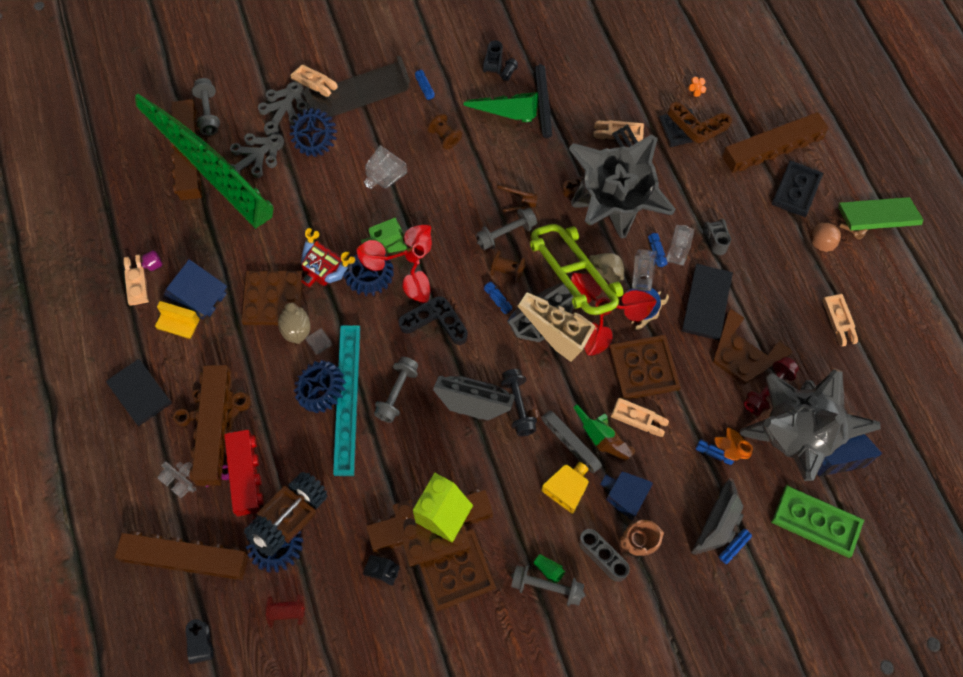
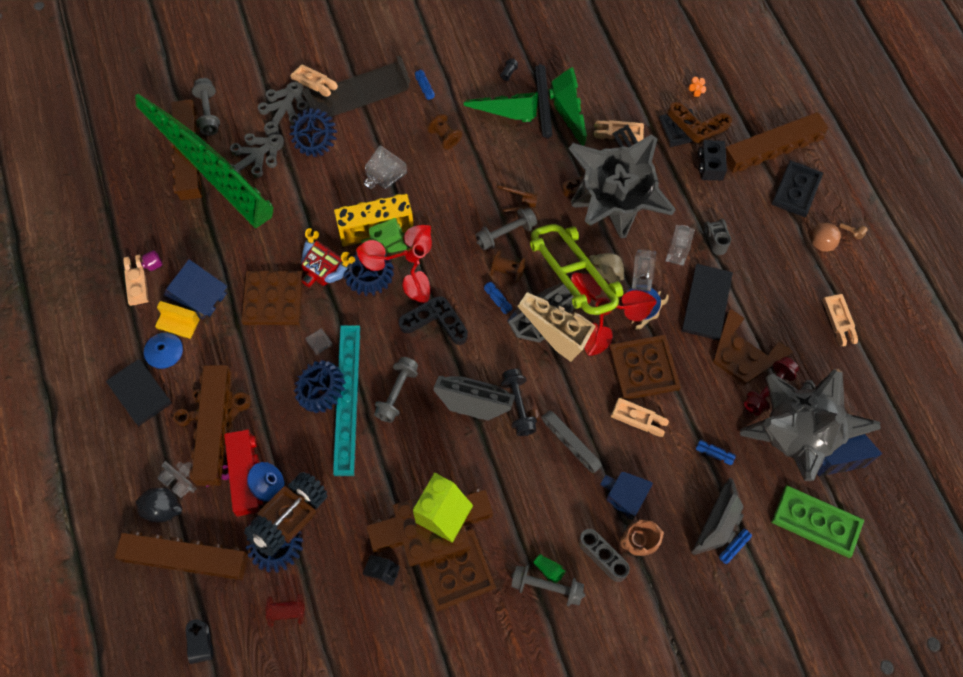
dark tan hair [278,303,310,344] -> none
black piece [483,41,503,75] -> none
yellow torso [542,462,589,514] -> none
animal [573,404,635,462] -> none
blue axle [648,233,668,267] -> none
orange plate [714,428,753,460] -> none
bright green tile [838,197,923,231] -> none
none -> black hair [135,487,182,522]
none -> blue dish [144,333,183,369]
none -> blue dish [247,462,284,502]
none -> yellow brick [334,194,414,247]
none -> green wedge [548,67,587,146]
none -> black brick [698,140,727,181]

